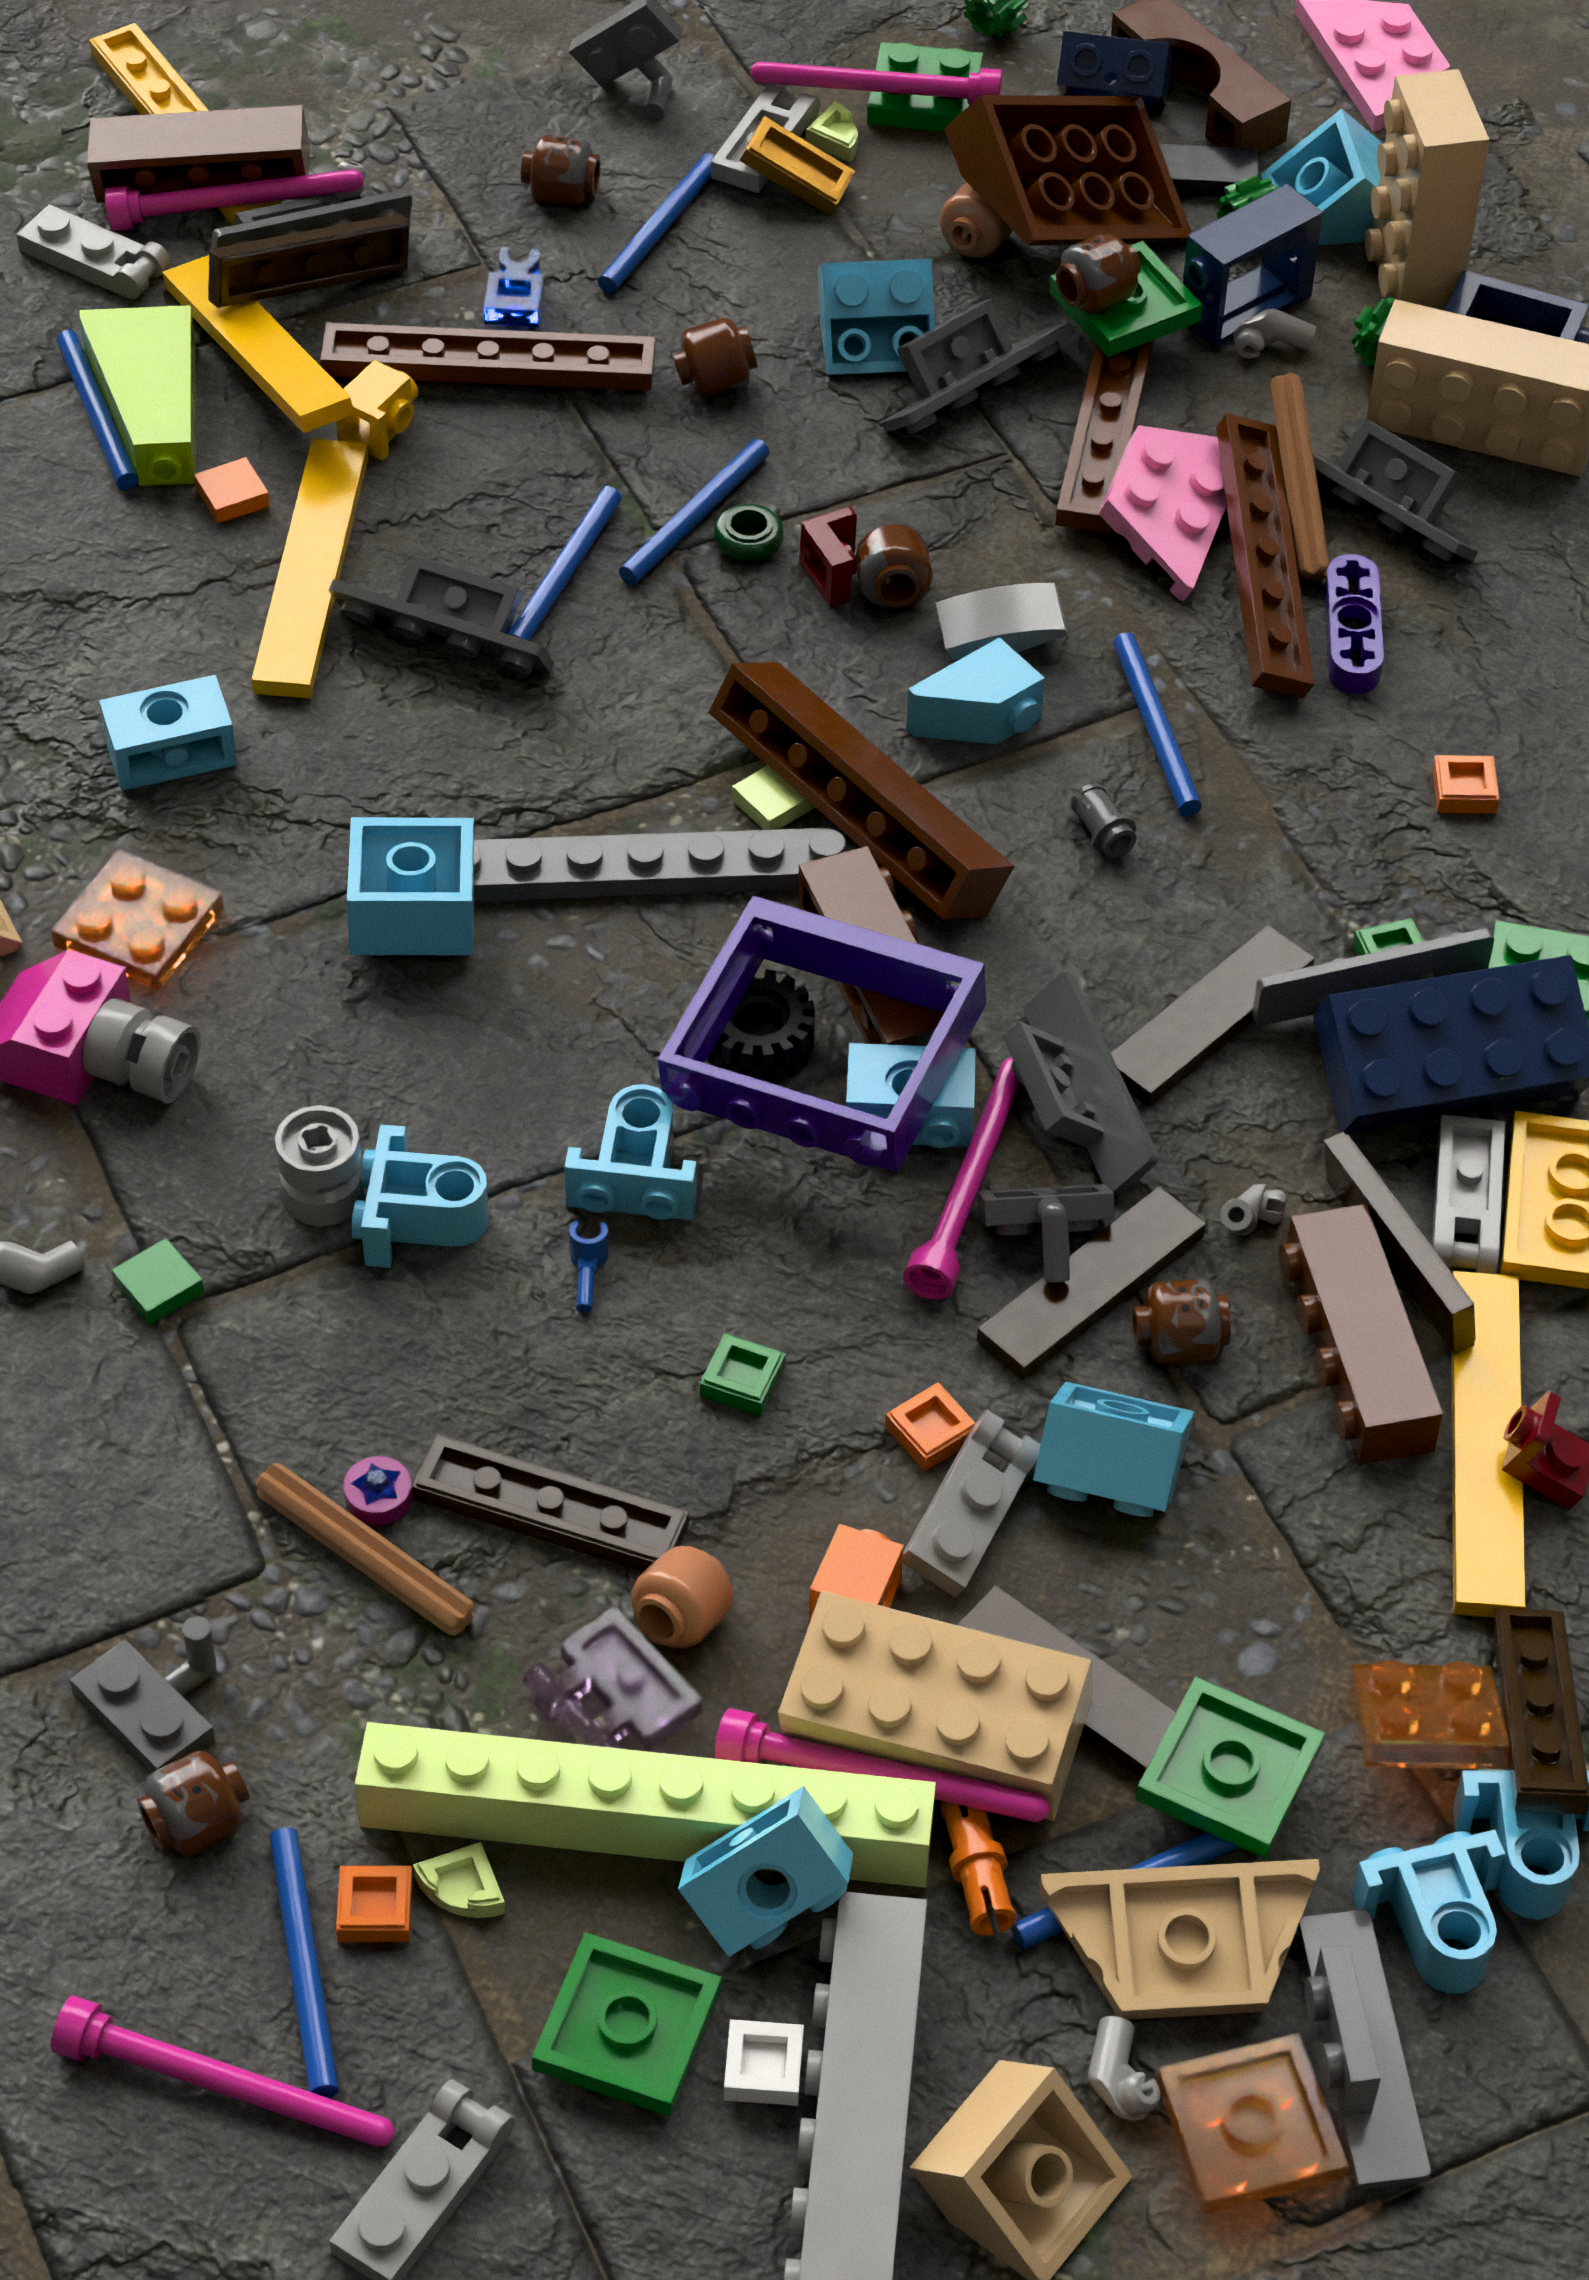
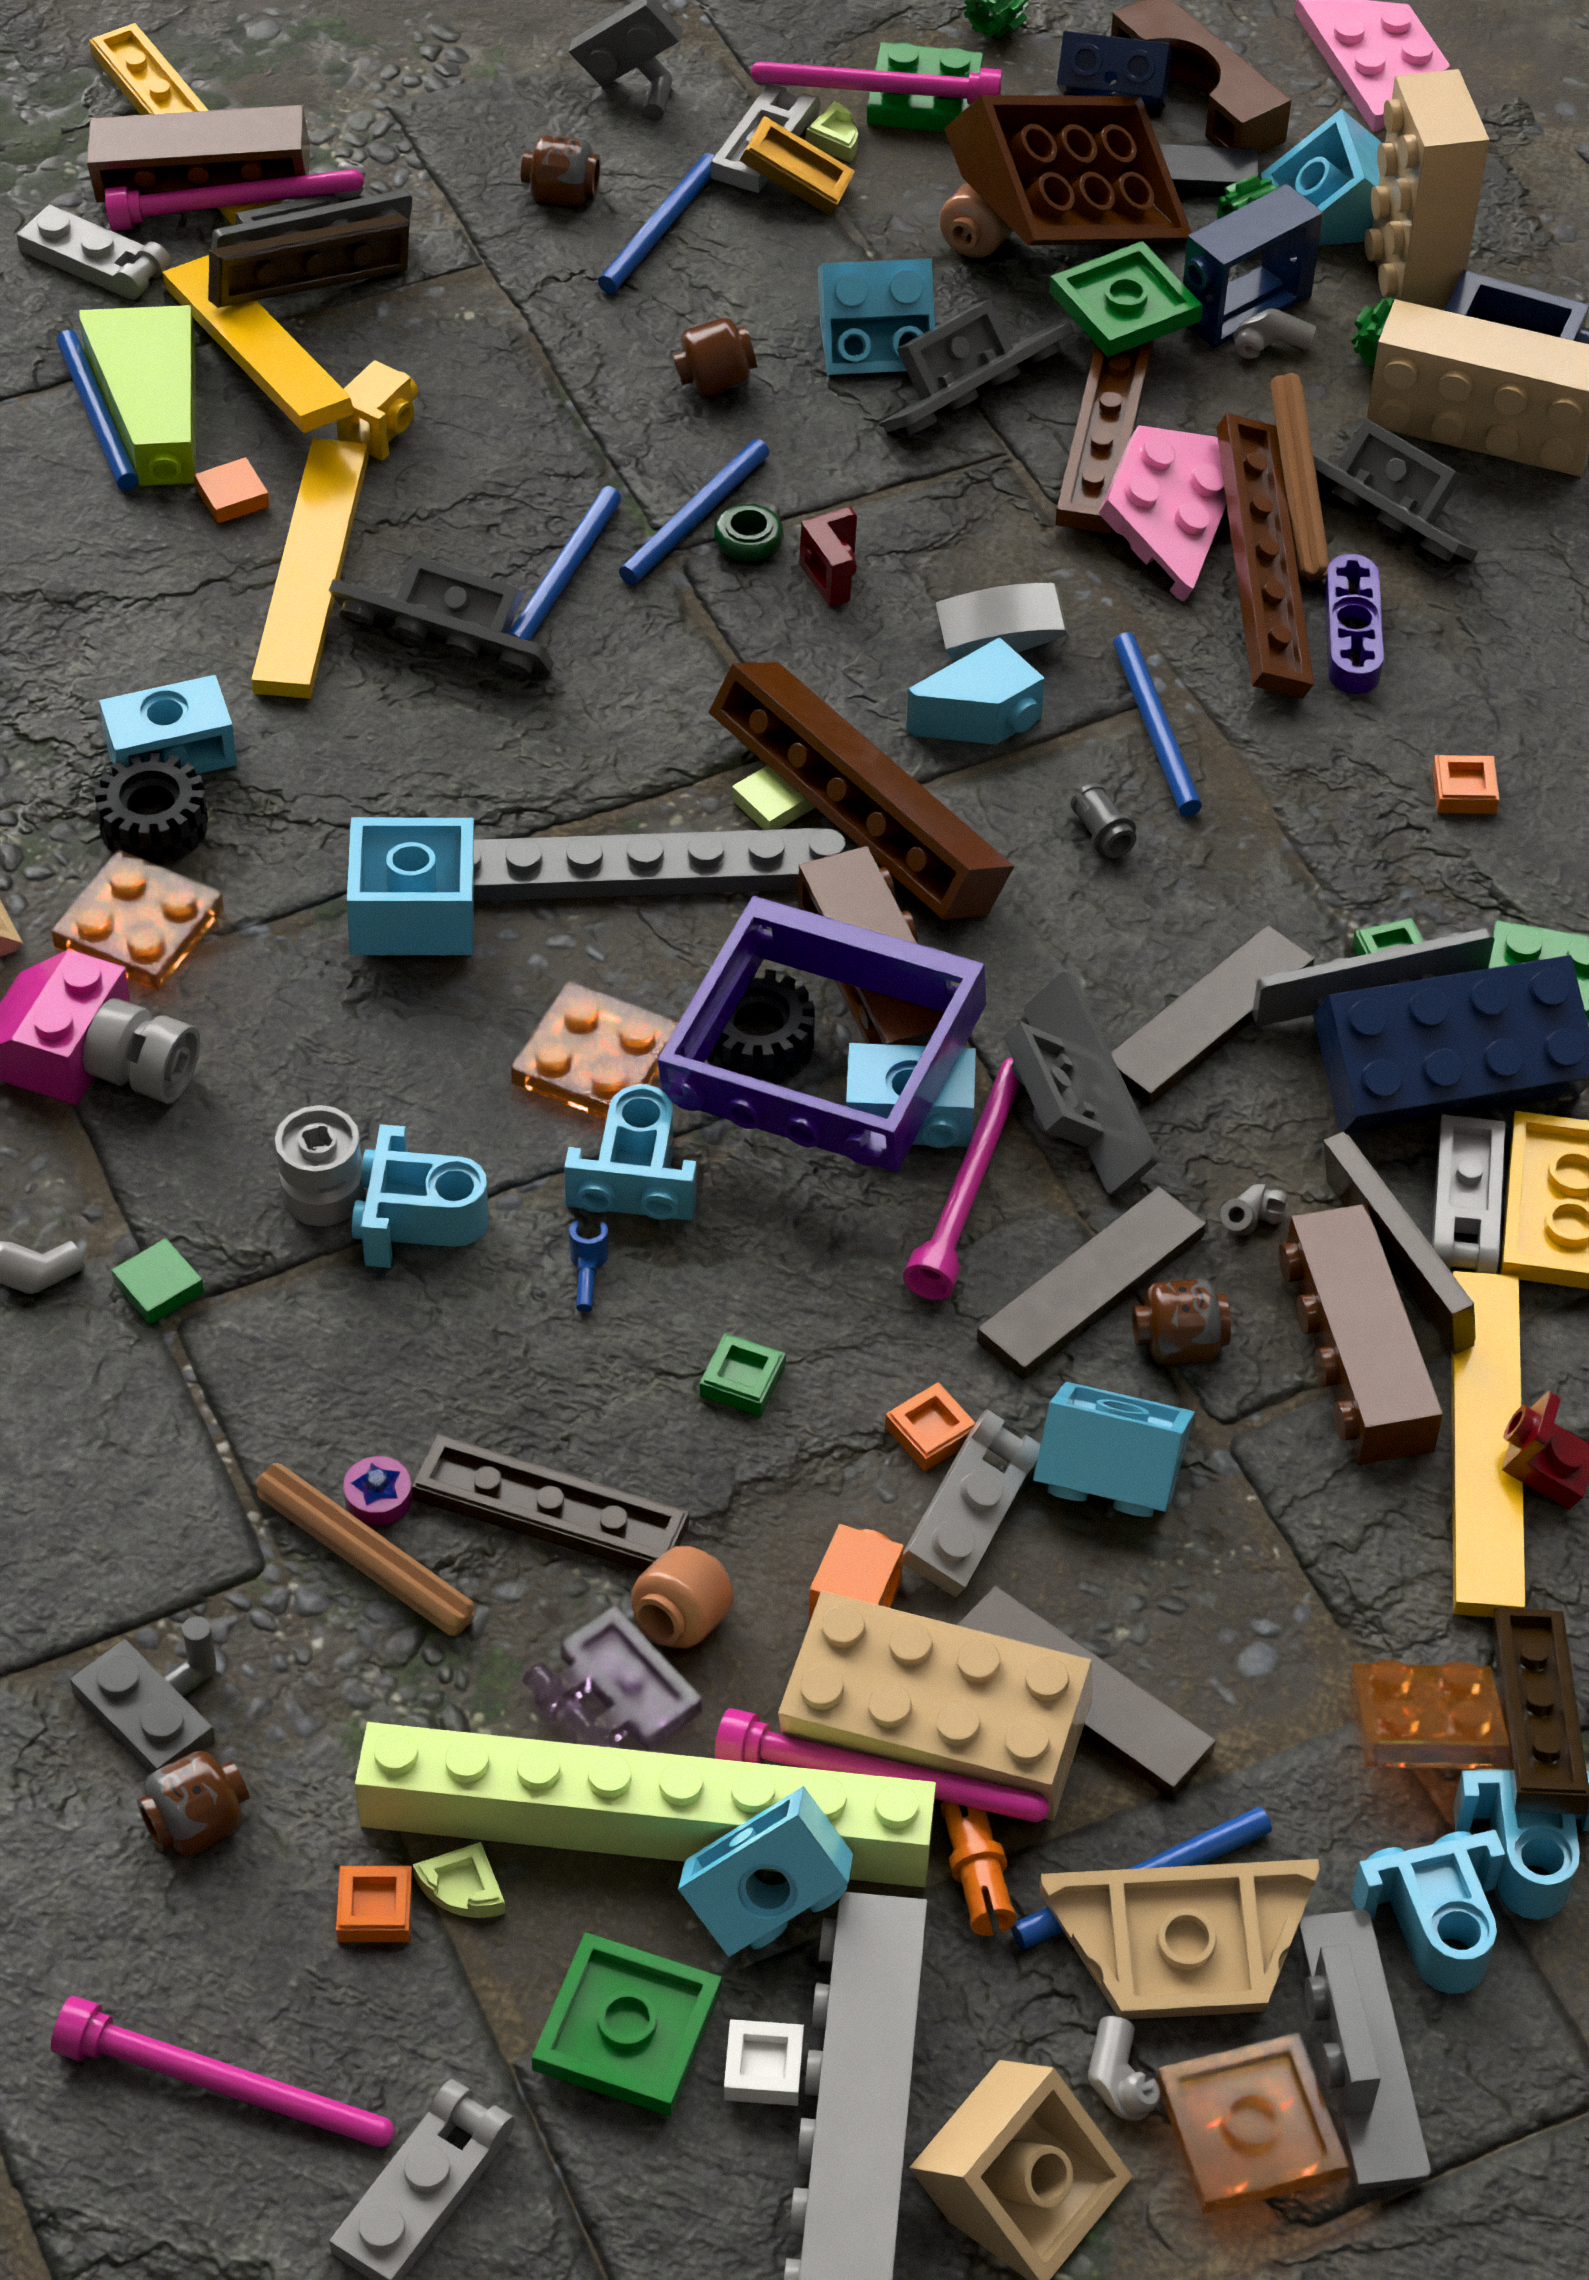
blue bar [269,1827,339,2098] -> none
reddish brown plate [320,322,655,391] -> none
clear blue plate [484,247,544,327] -> none
reddish brown head [855,524,933,610] -> none
dark grey plate [978,1184,1115,1282] -> none
reddish brown head [1056,233,1141,314] -> none
plate [1135,1676,1325,1859] -> none
none -> black tyre [95,753,208,865]
none -> clear orange plate [511,981,679,1120]

